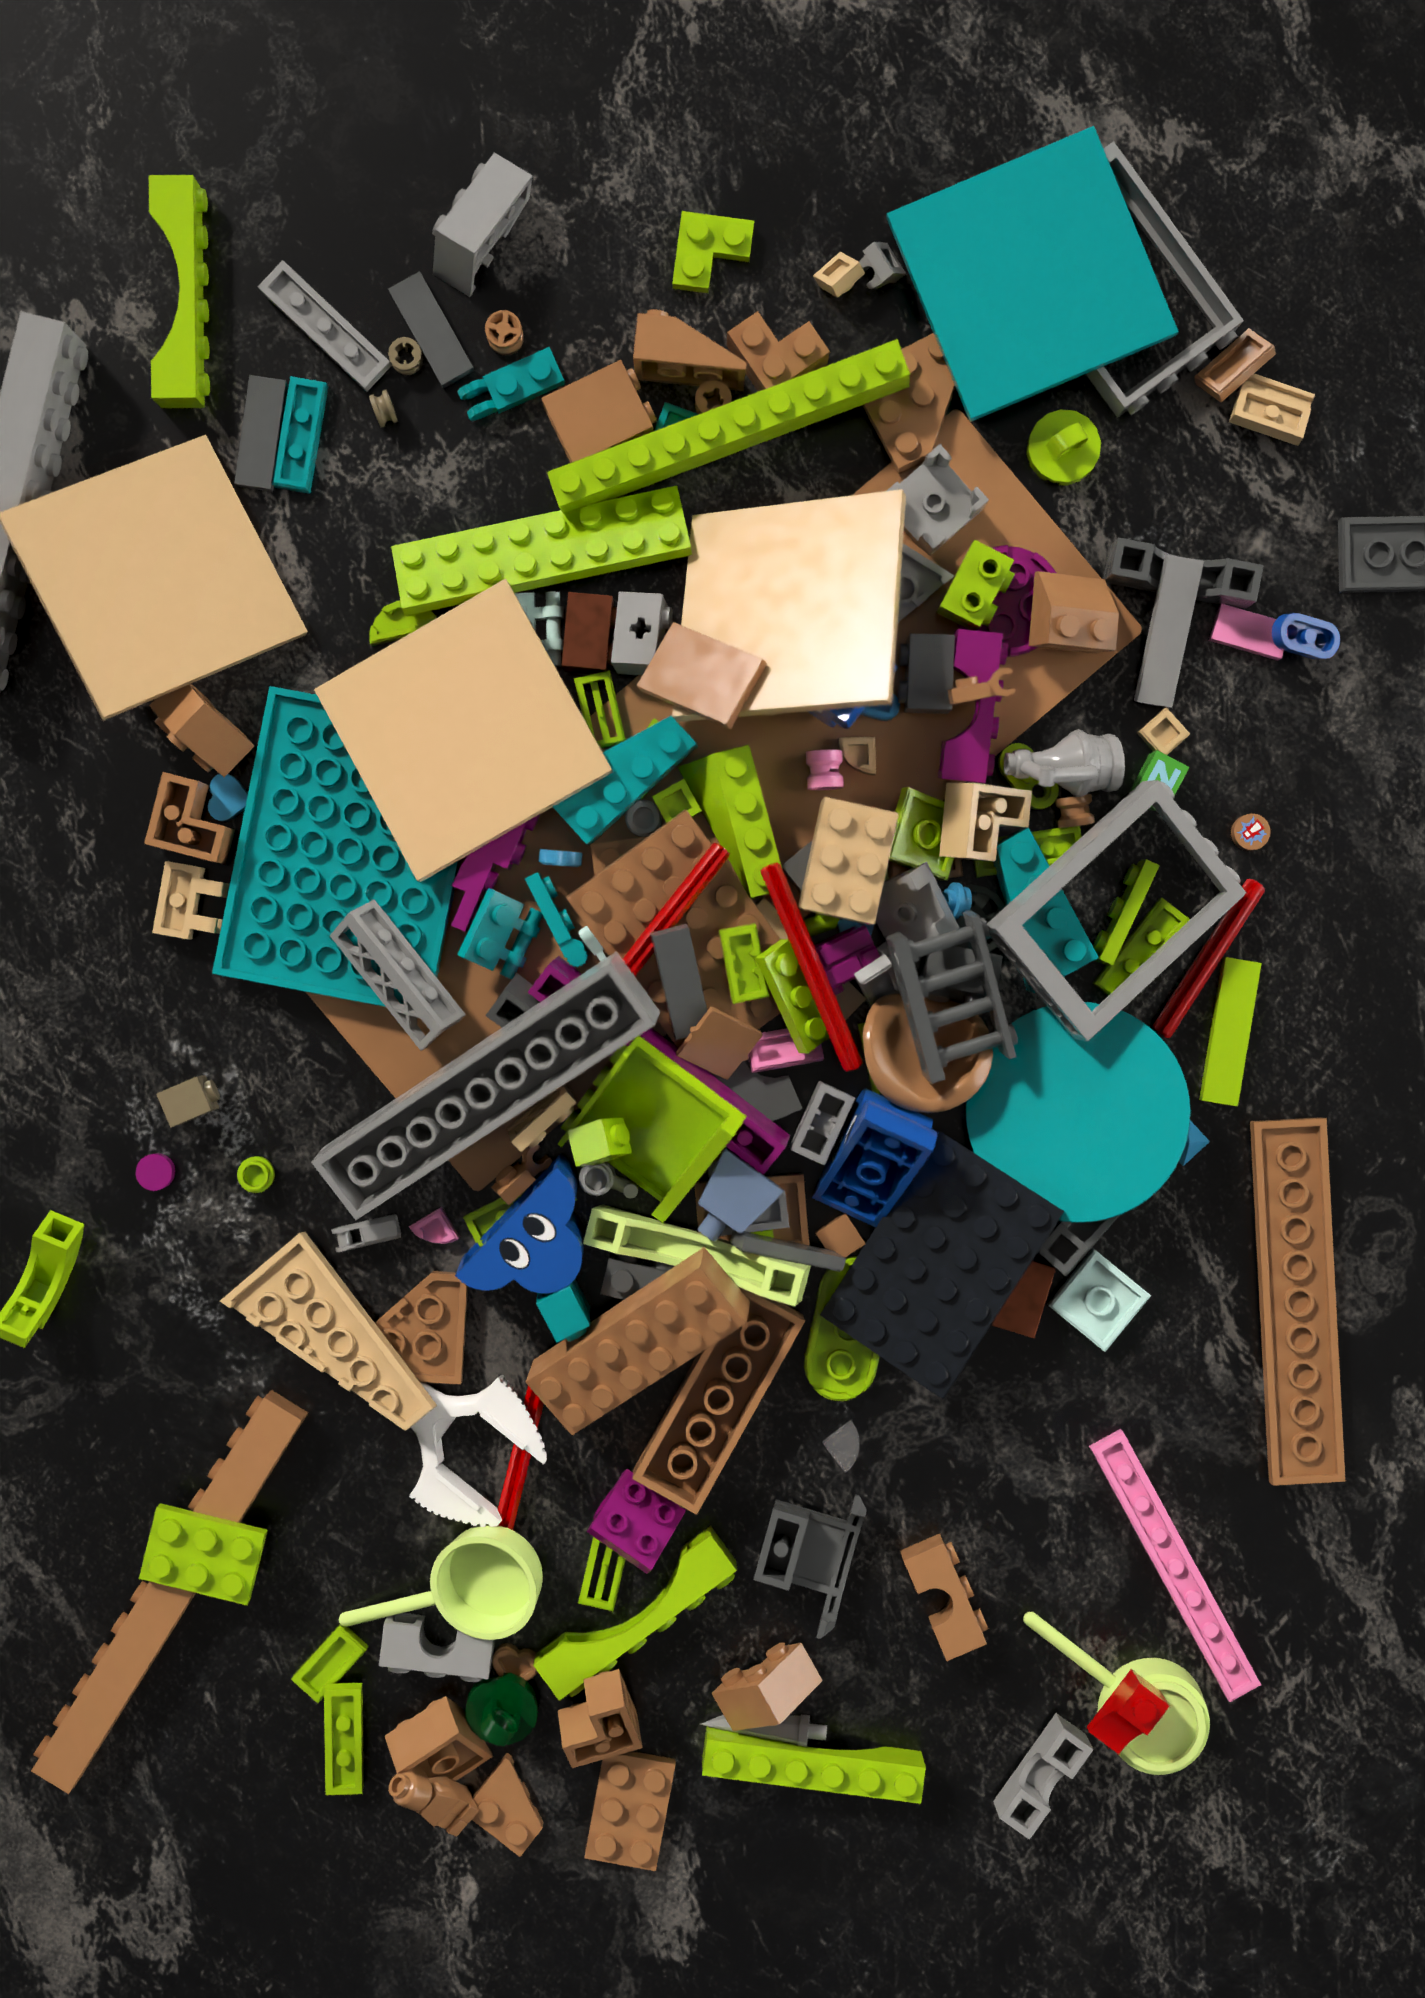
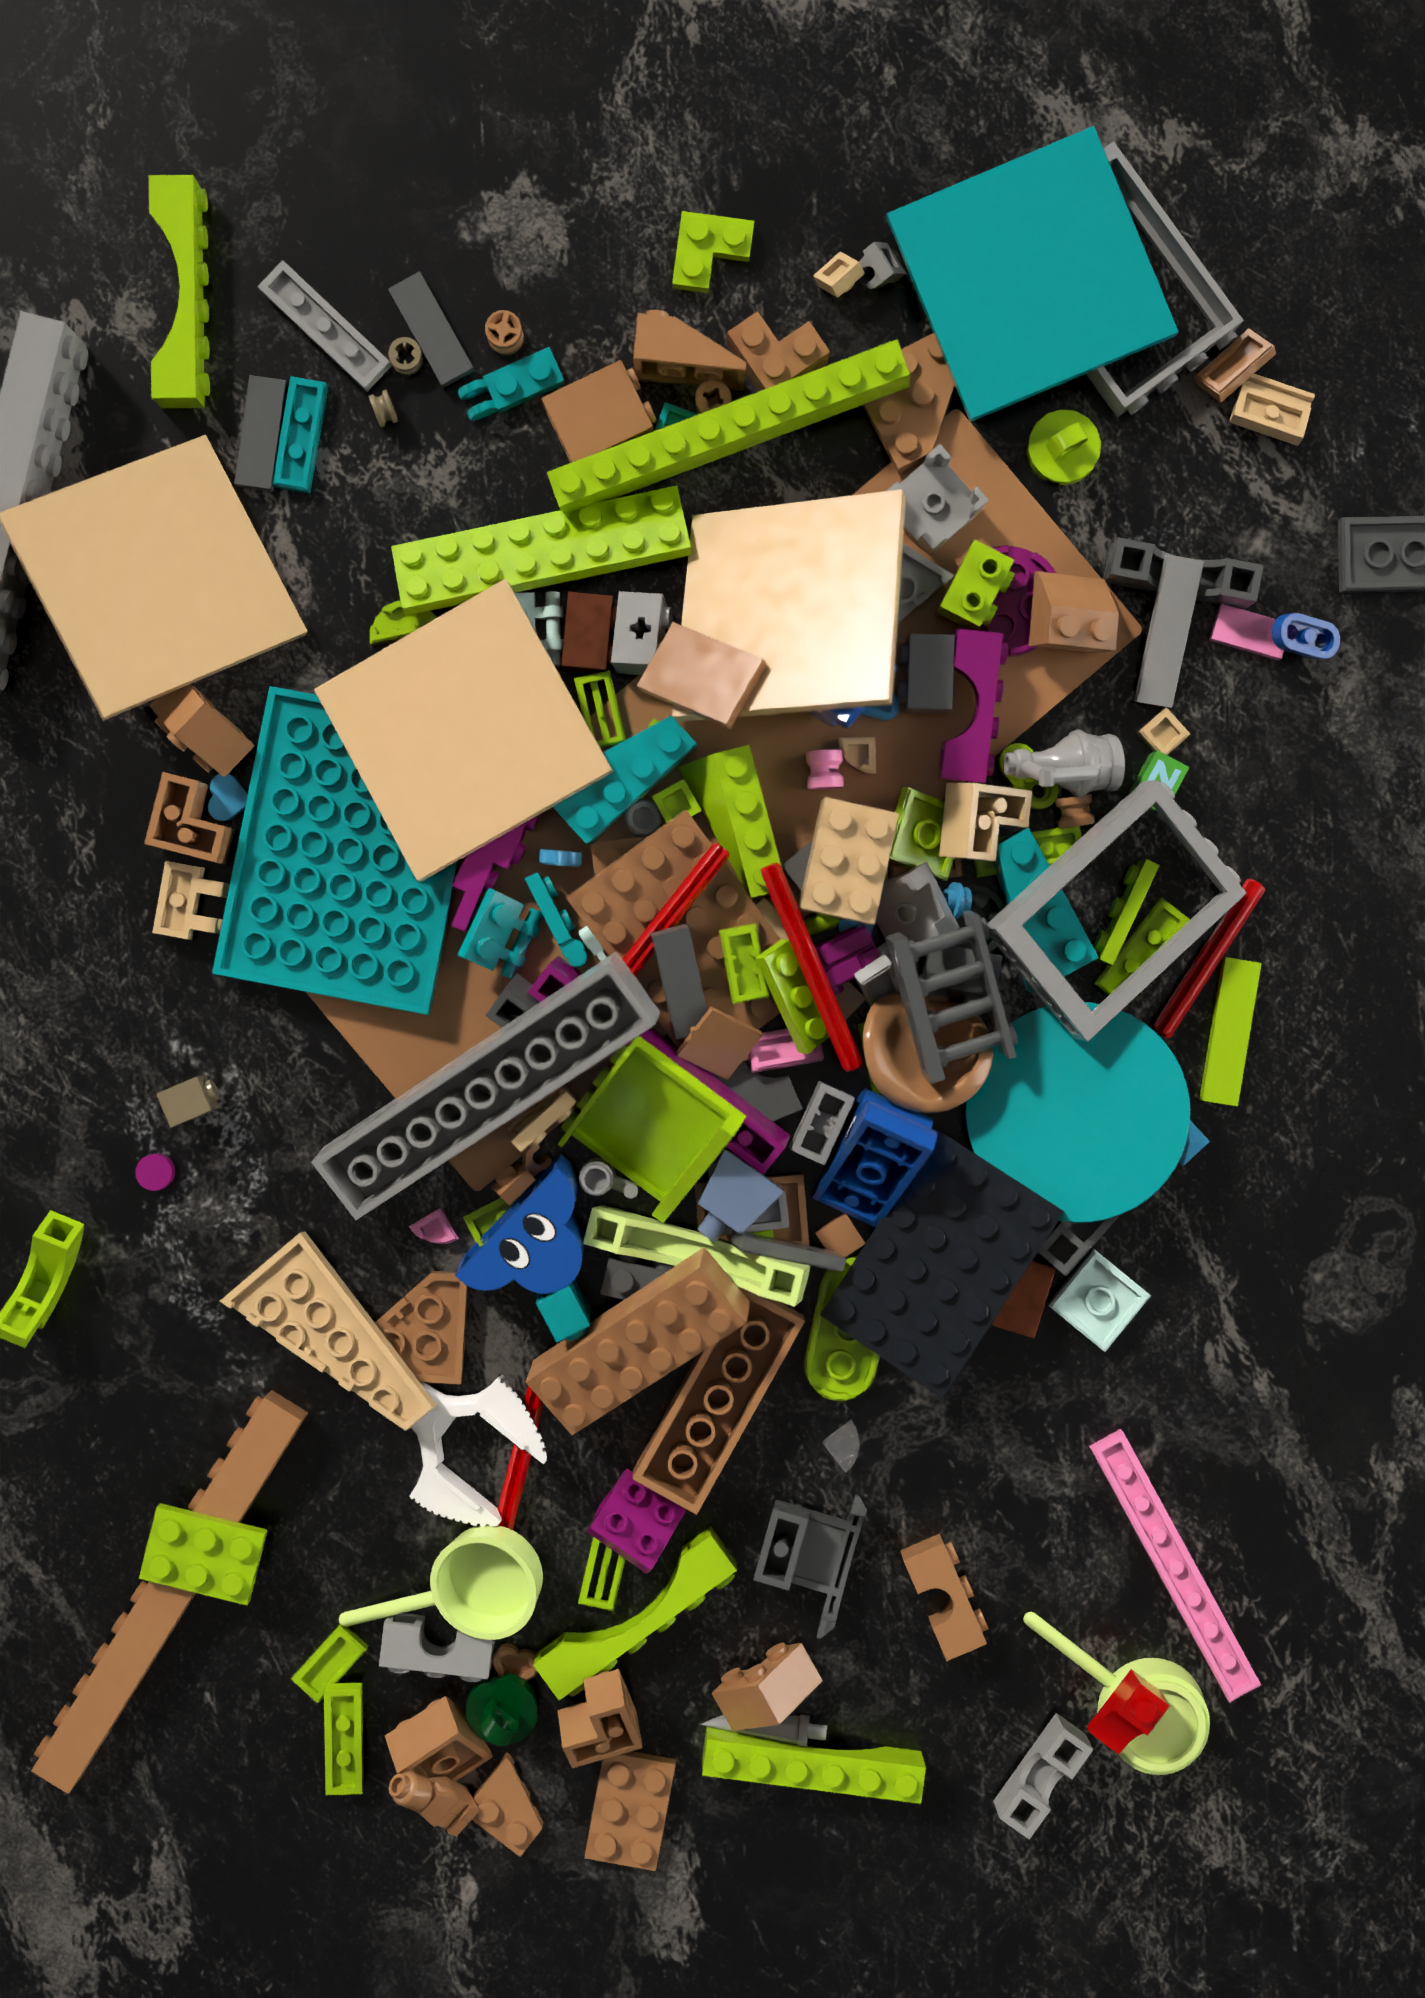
lime plate [237,1156,275,1193] -> none
light grey fence [330,899,466,1051] -> none
light grey bar [331,1214,401,1252] -> none
light grey wedge [432,152,532,297] -> none
lime brick [567,1117,632,1167] -> none
medium nougat plate [947,668,1016,705] -> none
medium nougat tile [1231,814,1270,851] -> none
medium nougat plate [1250,1117,1345,1486] -> none

